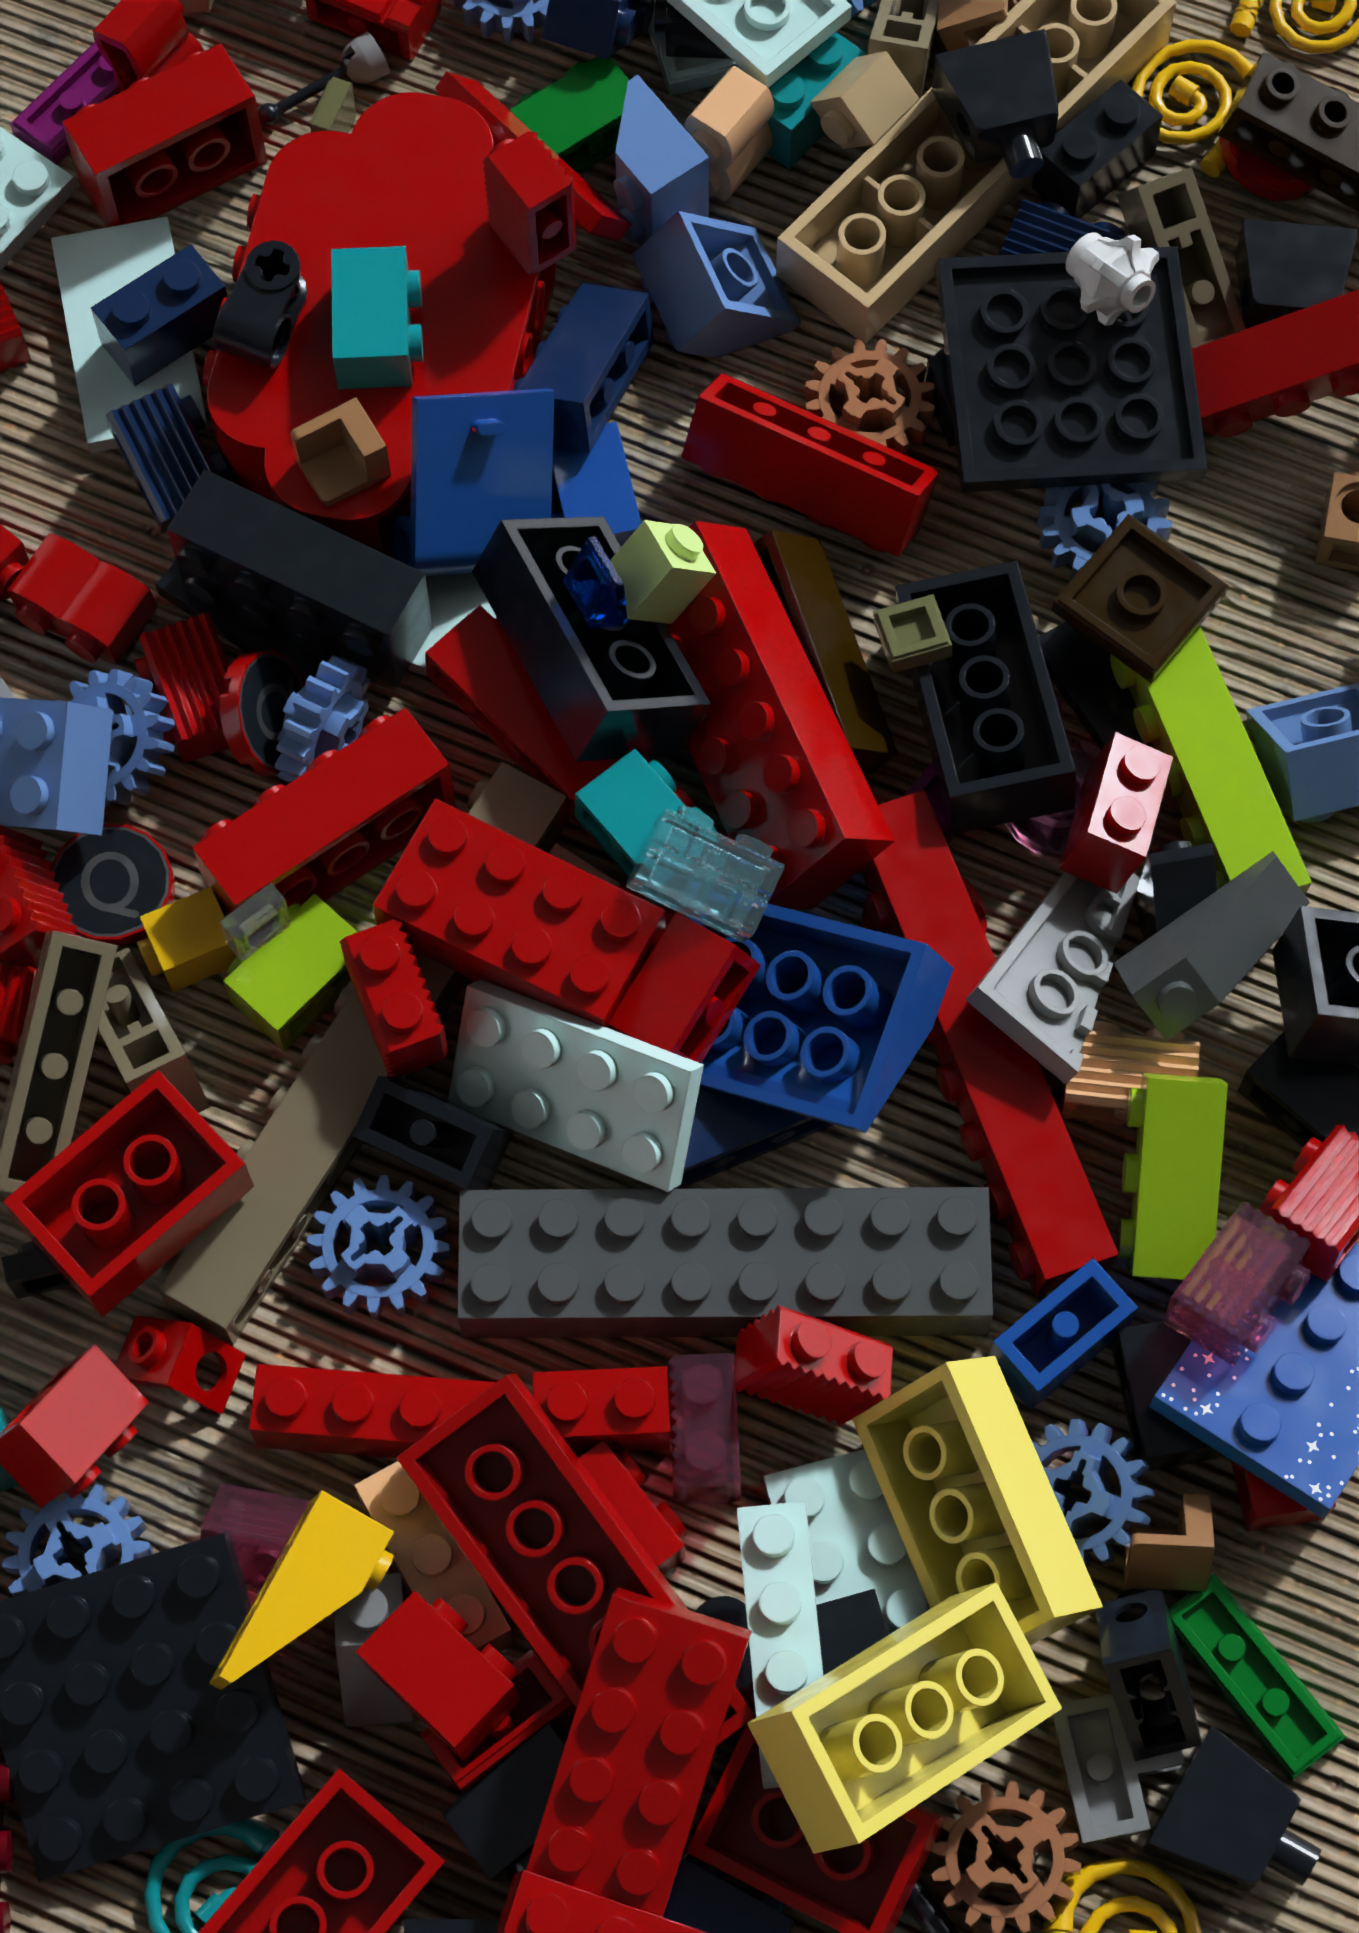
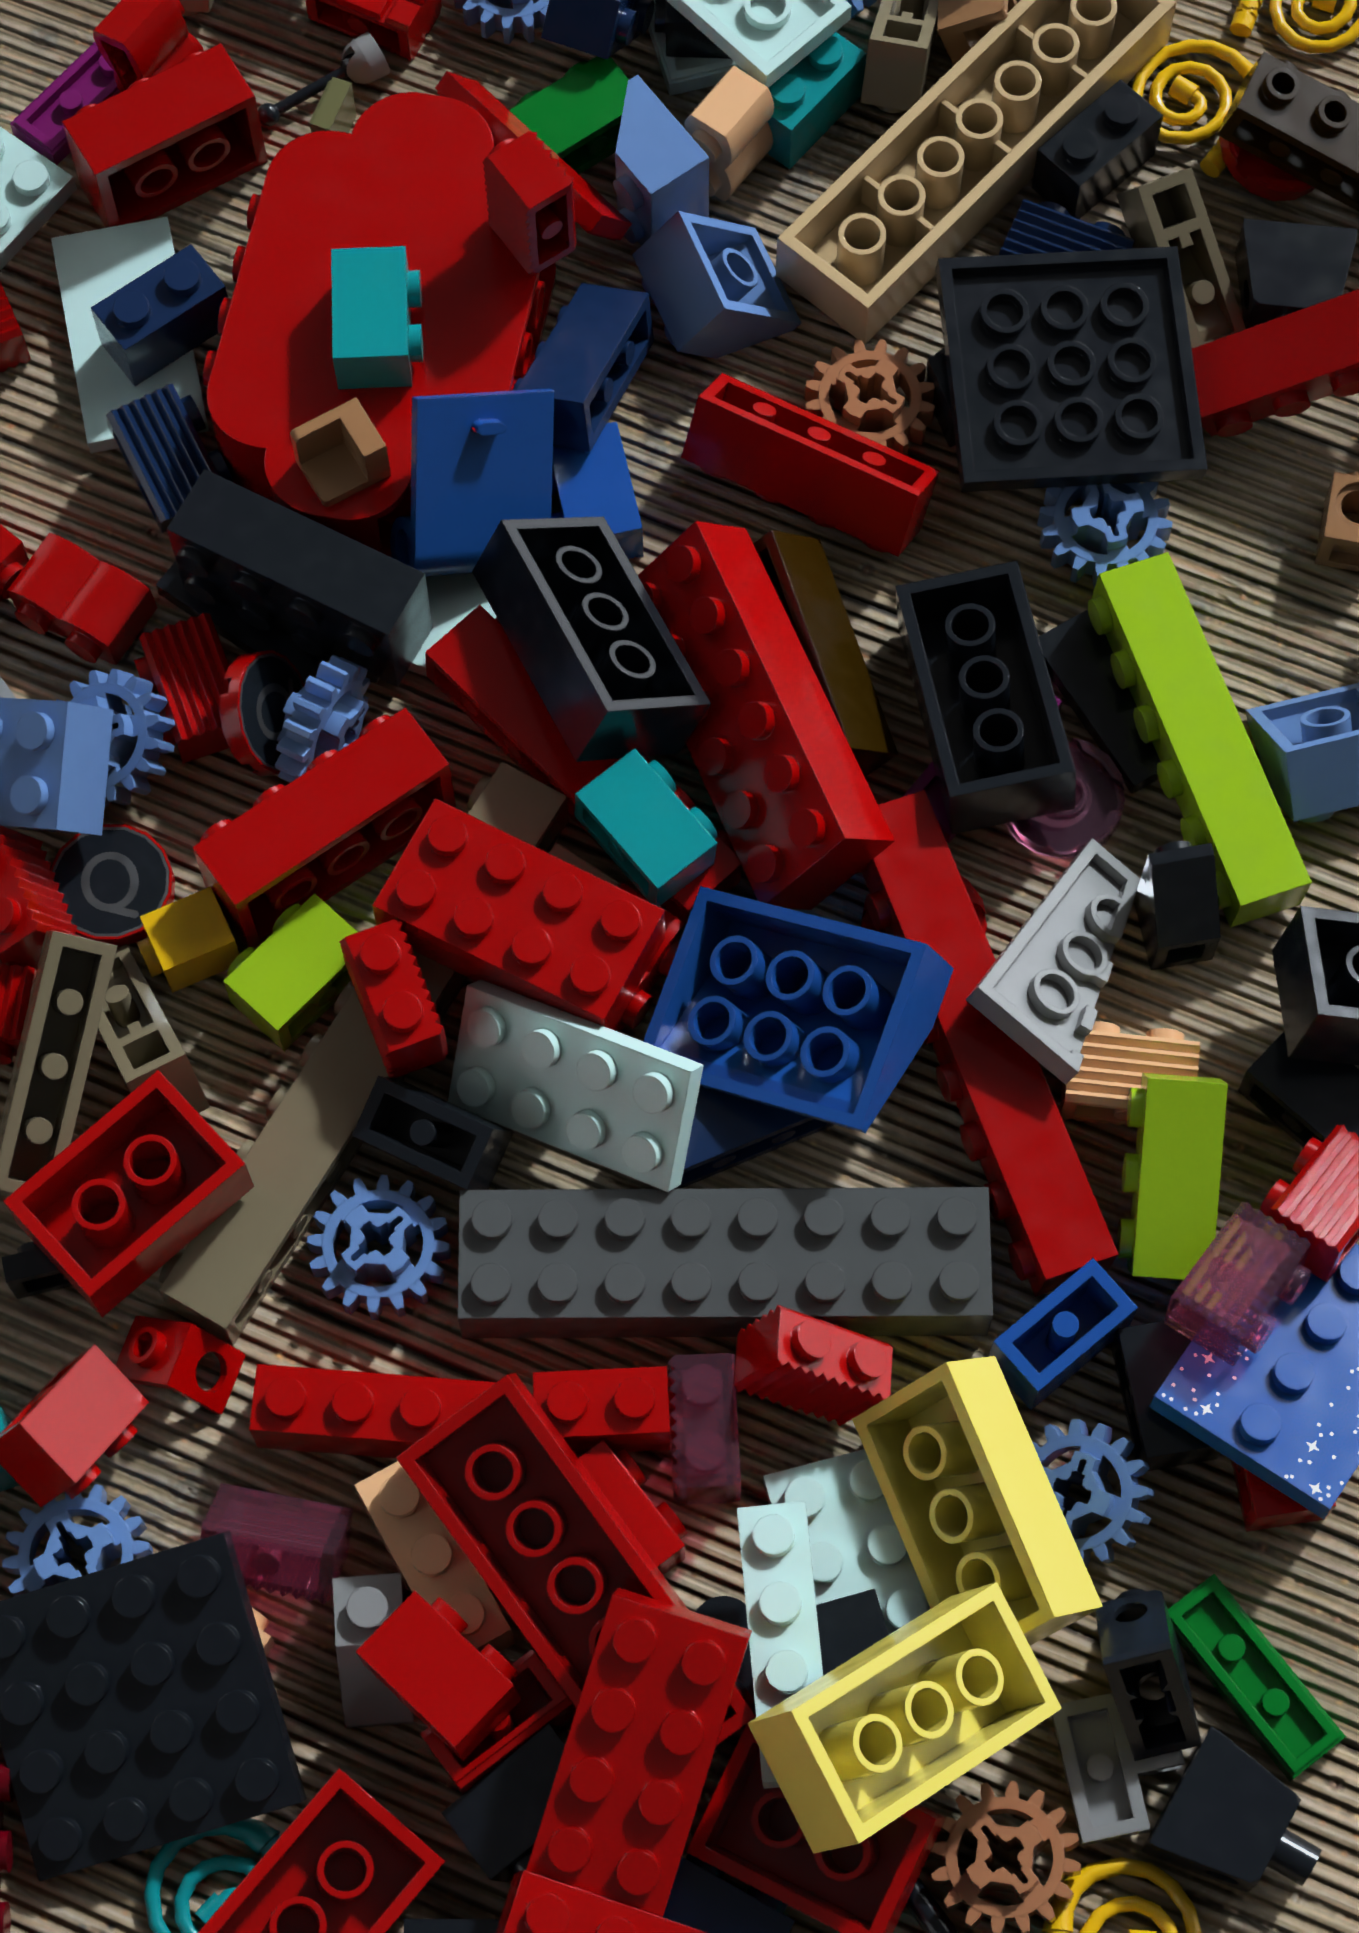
yellow slope [209,1490,394,1690] -> none
black piece [213,240,308,369] -> none
clear tile [219,883,292,960] -> none
clear blue slope [563,537,628,628] -> none
yellowish green brick [601,520,716,624] -> none
red brick [608,912,761,1063] -> none
clear light blue brick [626,806,784,943] -> none
tan brick [810,51,919,149] -> none
olive tile [873,594,953,674] -> none
black torso [932,29,1059,179] -> none
dark brown tile [1051,514,1229,684] -> none
red brick [1059,732,1173,894] -> none
white rock [1066,232,1159,326] -> none
dark grey slope [1114,851,1310,1041] -> none
medium nougat panel [1123,1494,1215,1591] -> none

